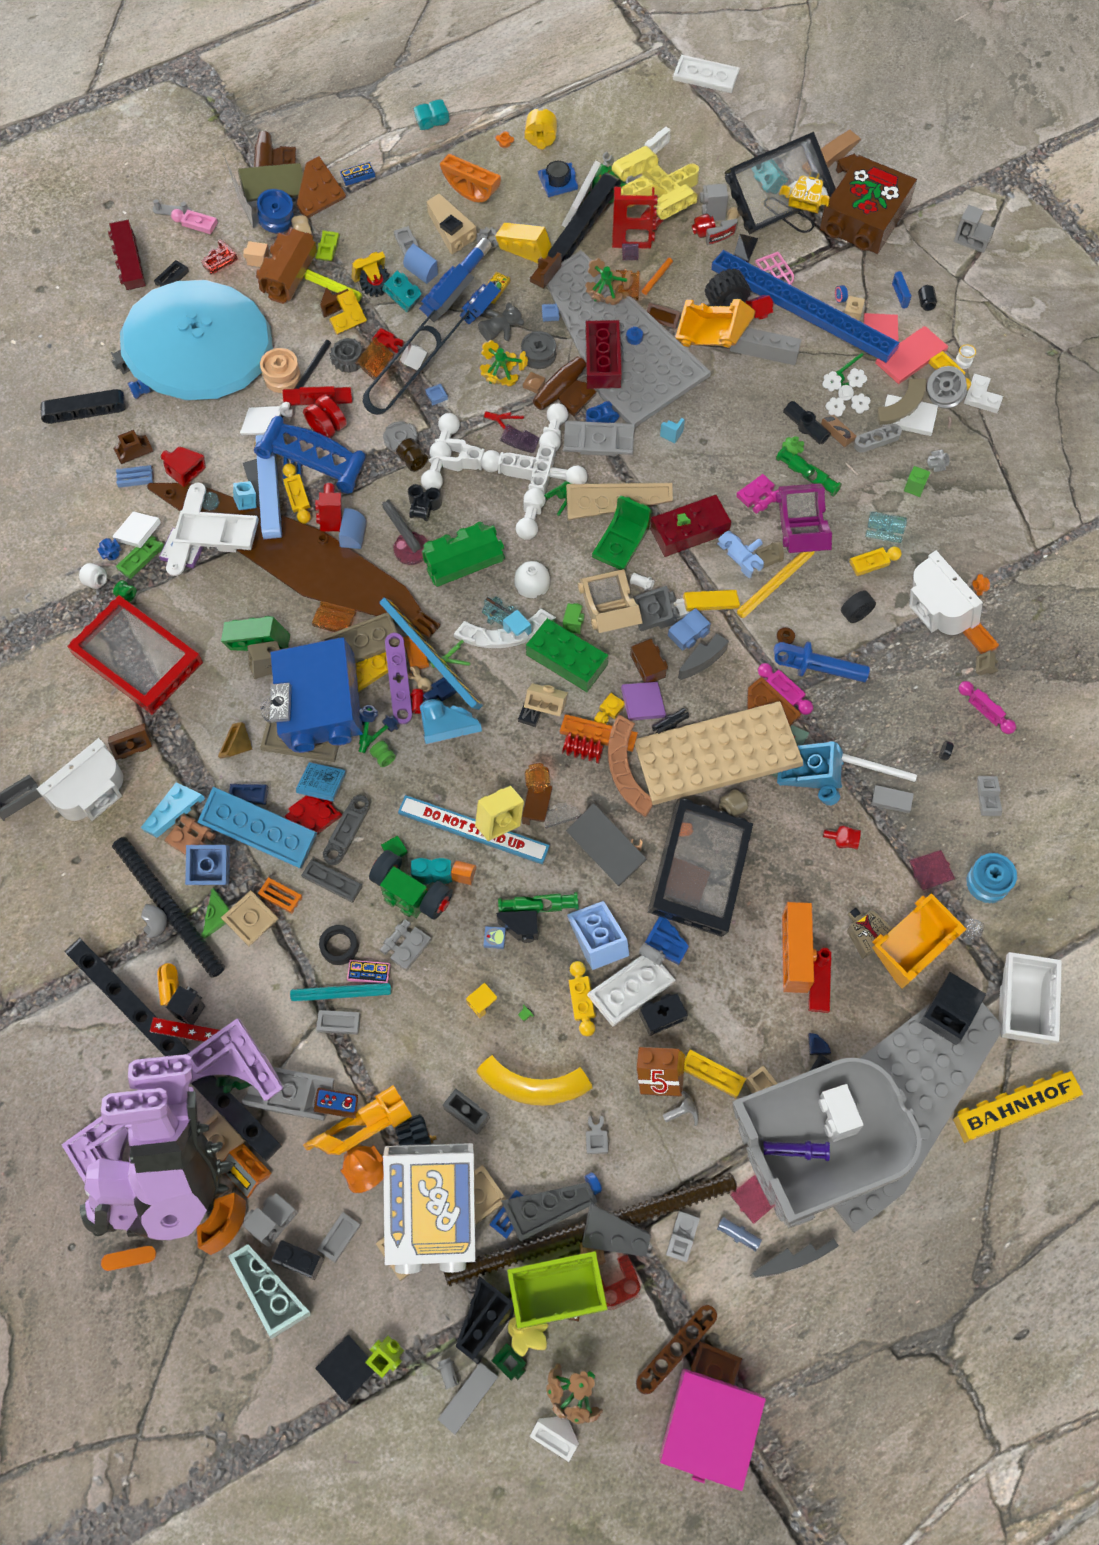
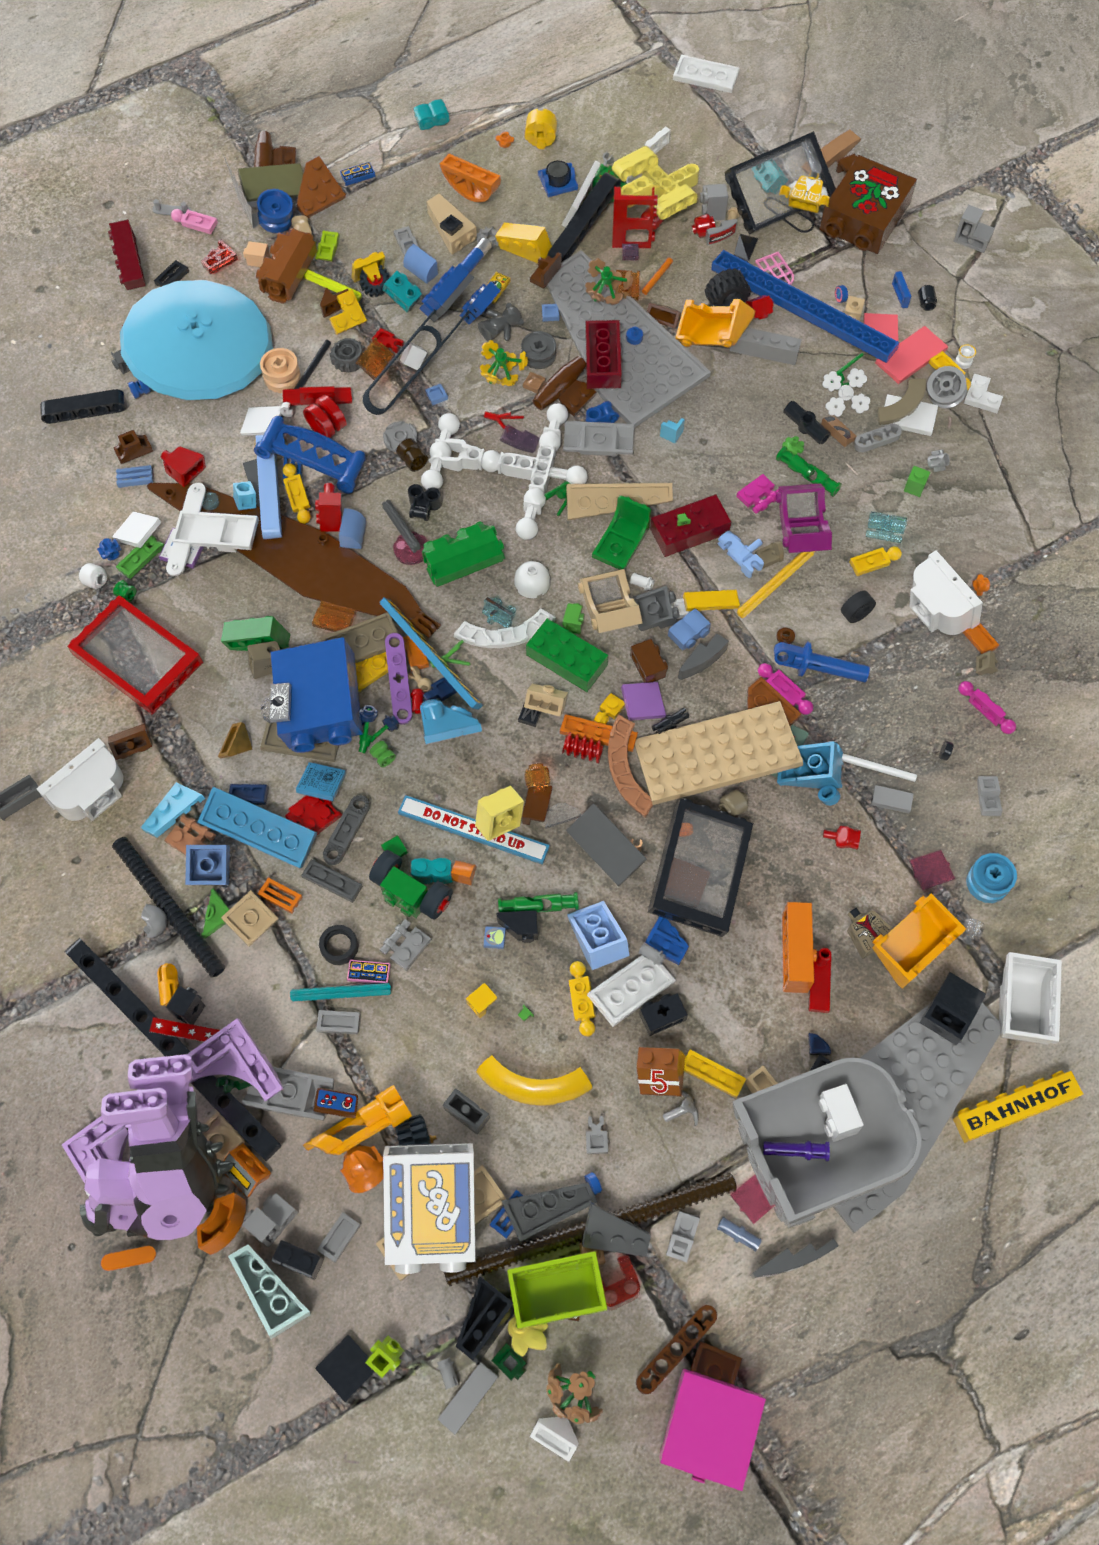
medium azure panel [503,610,532,636] -> none

